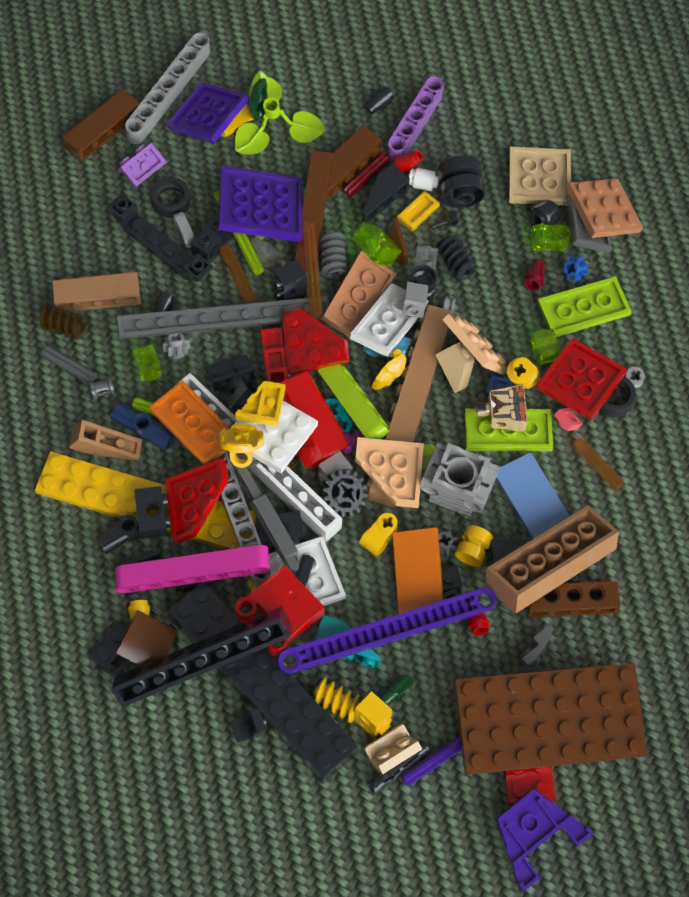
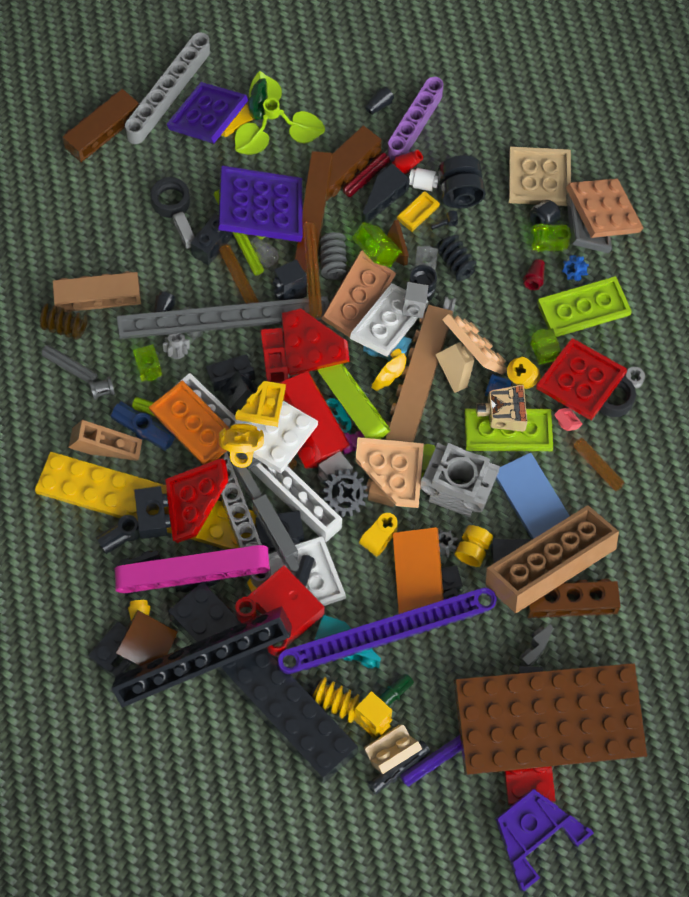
black slope [107,193,213,282] -> none
medium lavender bracket [117,143,167,188] -> none
black bracket [230,708,266,743] -> none
red cone [467,613,490,636] -> none

